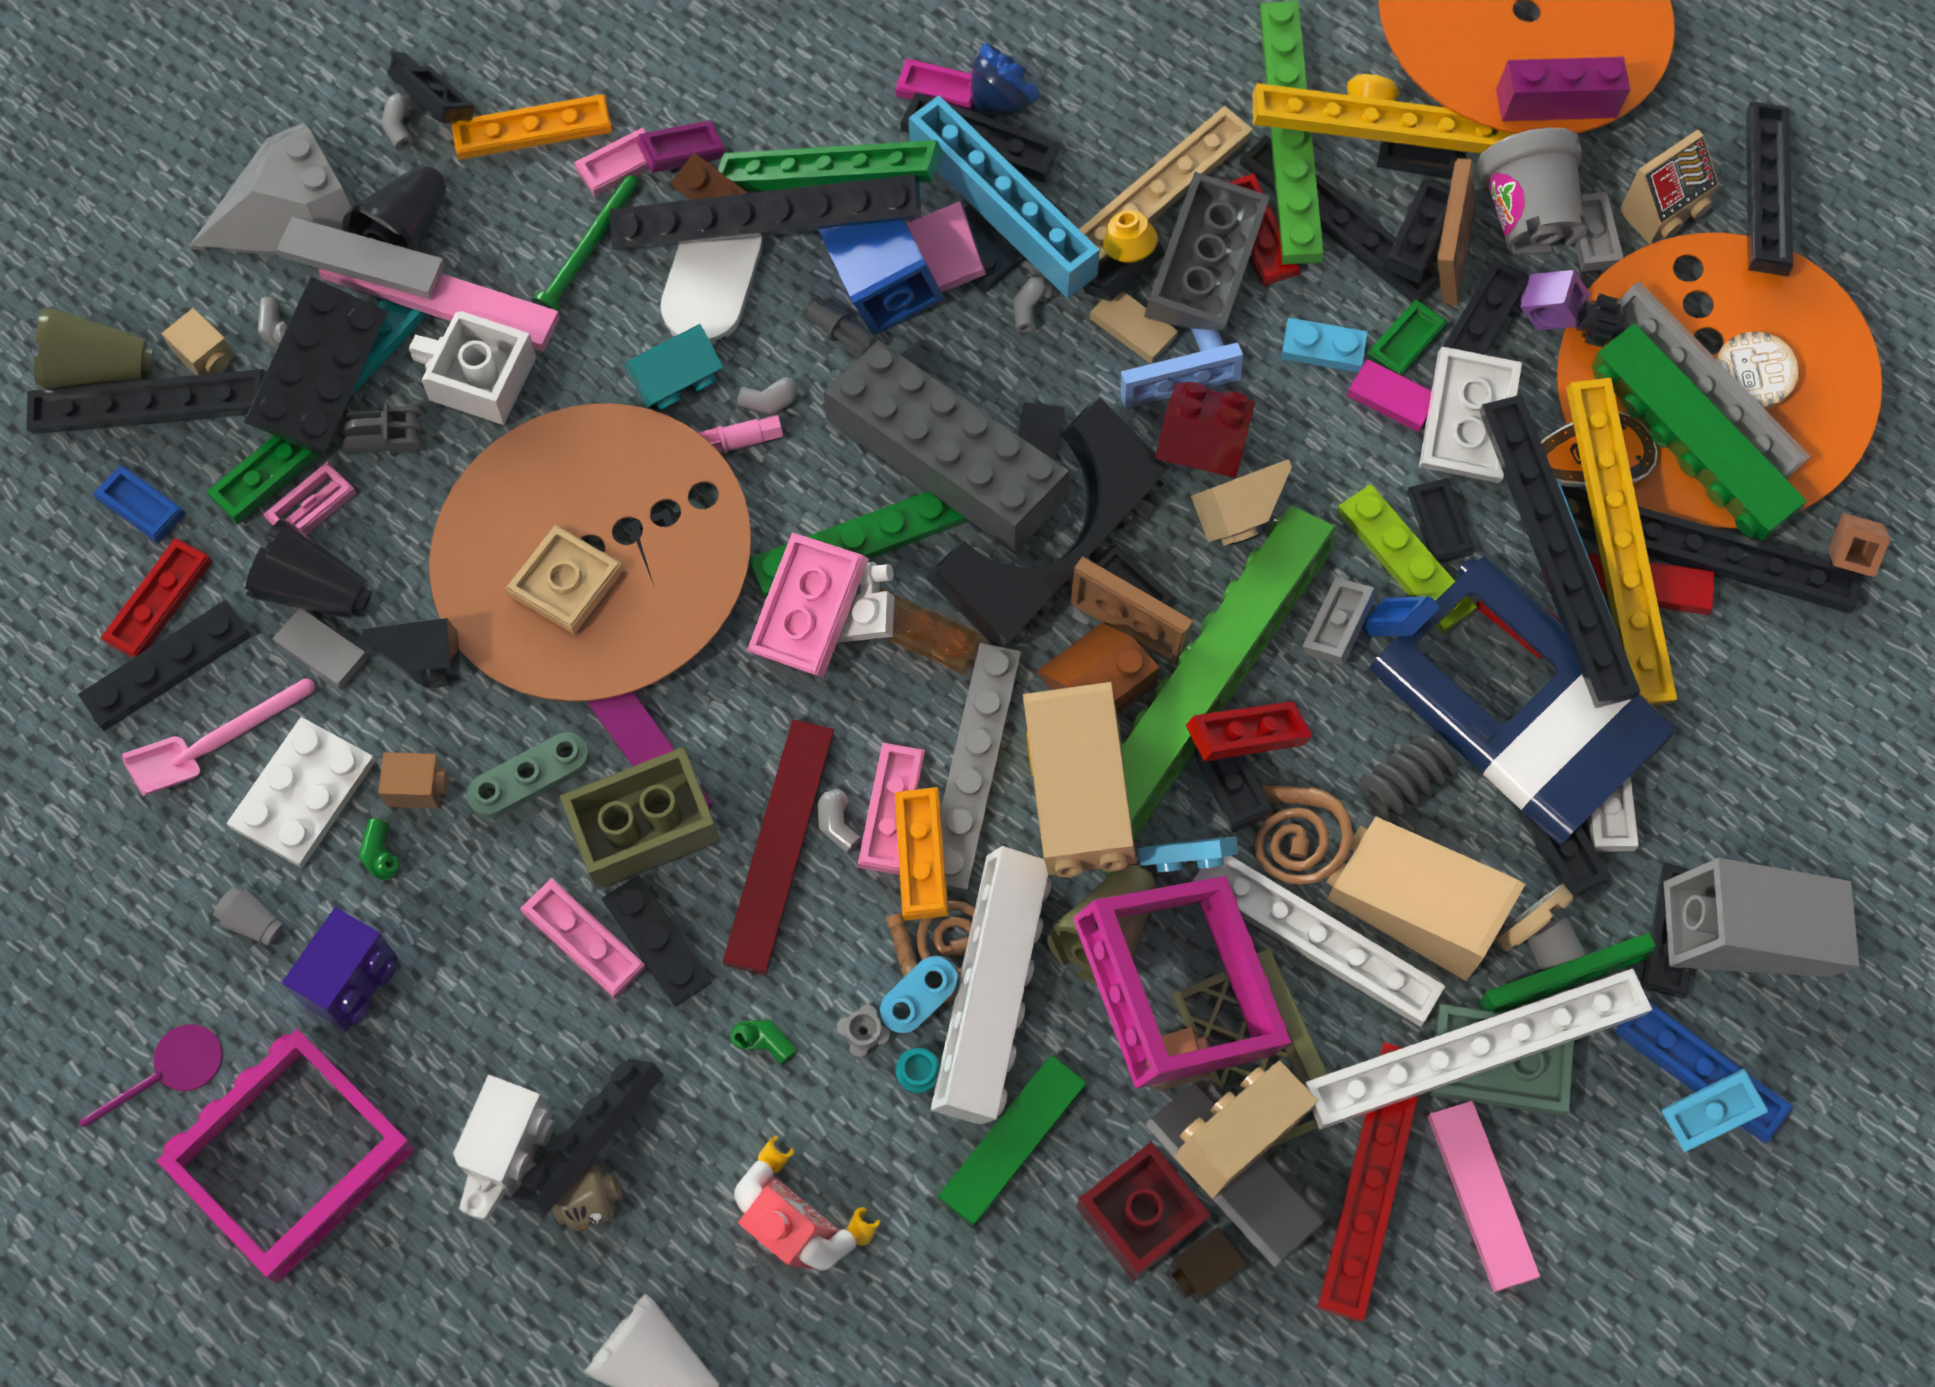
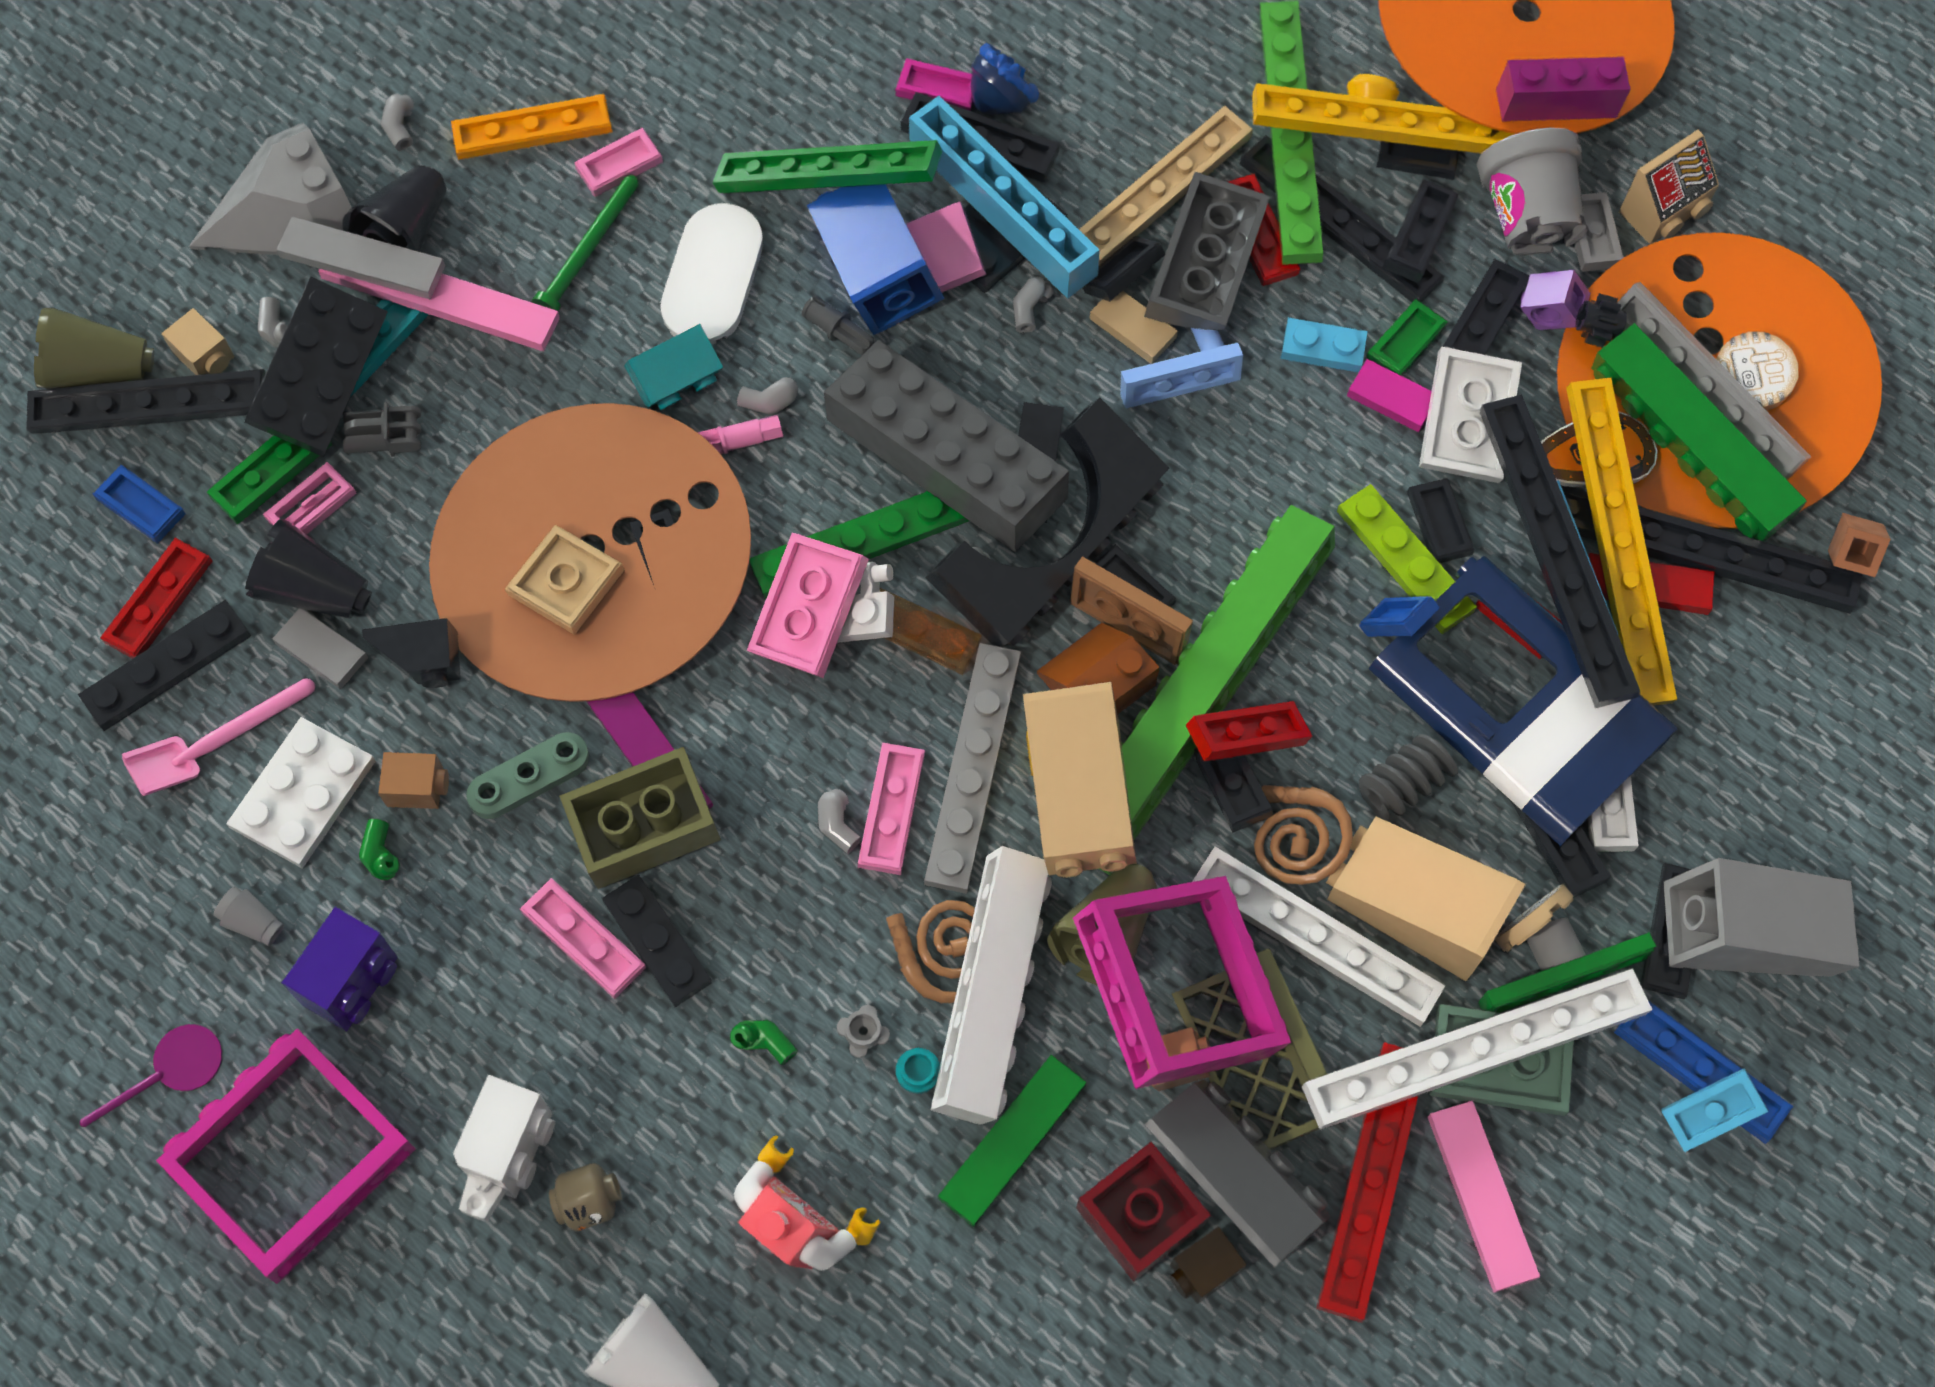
black hinge [387,52,475,124] -> none
white hinge [409,311,537,425] -> none
black plate [511,1058,664,1215] -> none
black plate [610,174,922,251] -> none
magenta tile [637,120,726,173] -> none
reddish brown plate [670,153,747,200] -> none
dark red tile [723,719,834,976] -> none
medium azure plate [880,956,959,1033] -> none
light orange tile [894,787,949,921] -> none
yellow cone [1103,210,1158,263] -> none
medium azure plate [1138,836,1239,872] -> none
dark red brick [1155,382,1256,478] -> none
tan brick [1174,1060,1318,1199] -> none
tan slope [1191,459,1292,546] -> none
light grey plate [1302,577,1377,666] -> none
medium nougat tile [1437,159,1476,306] -> none
black tile [1746,101,1793,277] -> none

